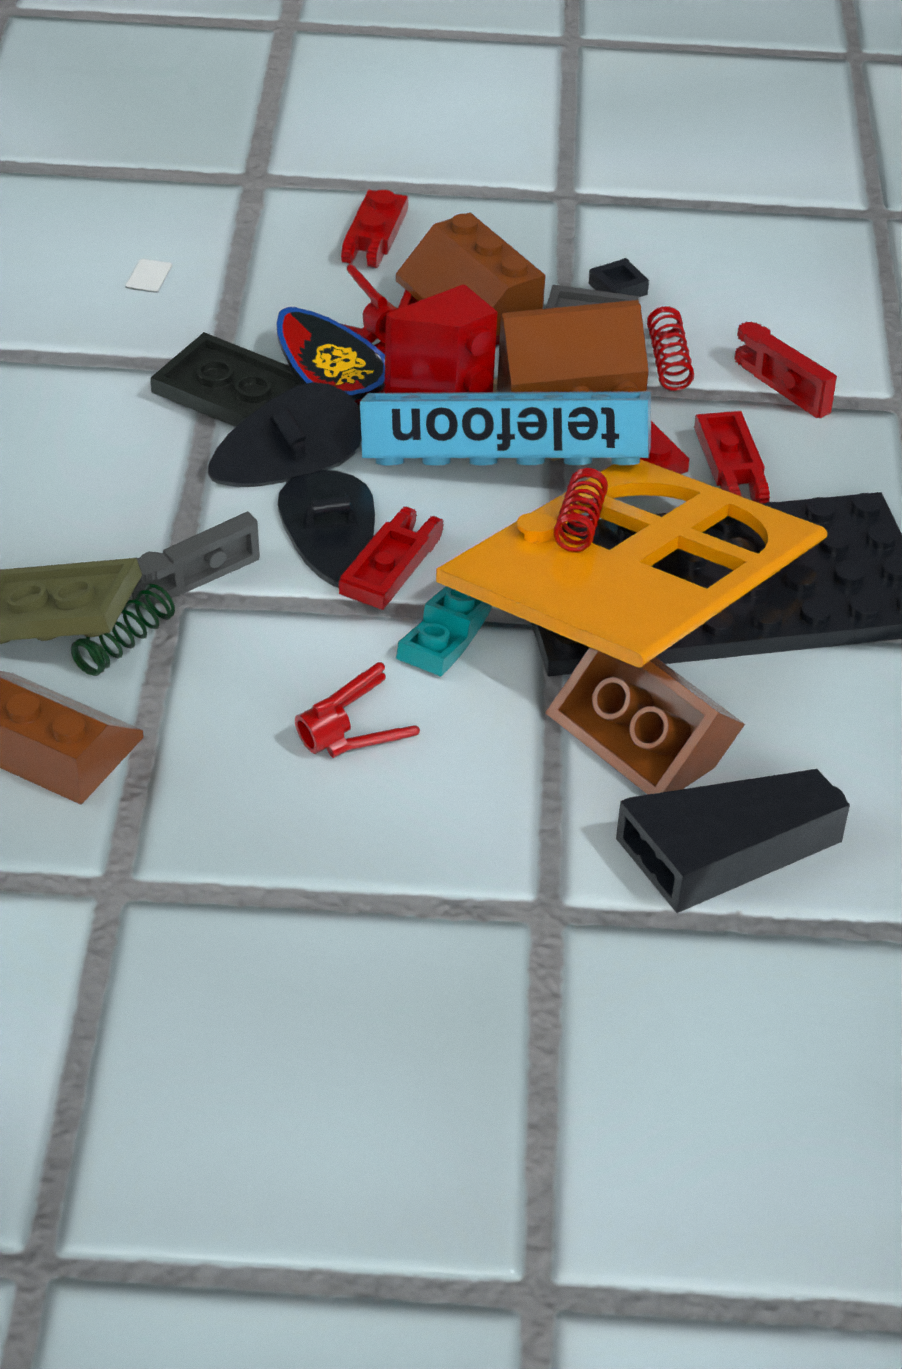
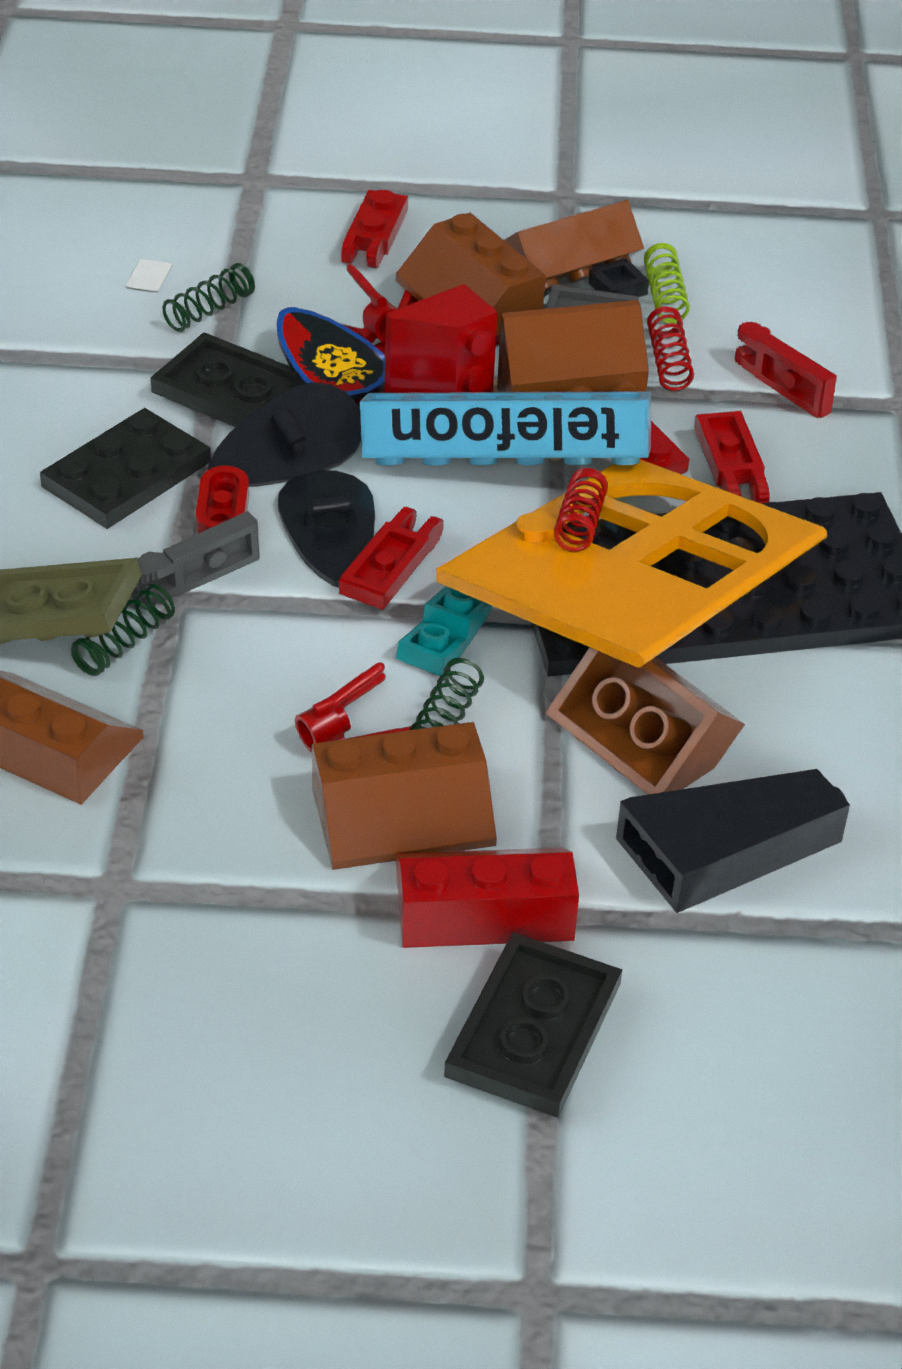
none -> pearl dark grey plate [40,407,211,529]
none -> dark green piece [162,263,255,332]
none -> red plate [195,466,249,534]
none -> dark orange slope [312,722,497,870]
none -> red slope [395,847,579,948]
none -> dark green piece [410,658,484,730]
none -> pearl dark grey plate [444,932,623,1118]
none -> dark orange slope [504,200,645,291]
none -> lime piece [644,243,690,323]

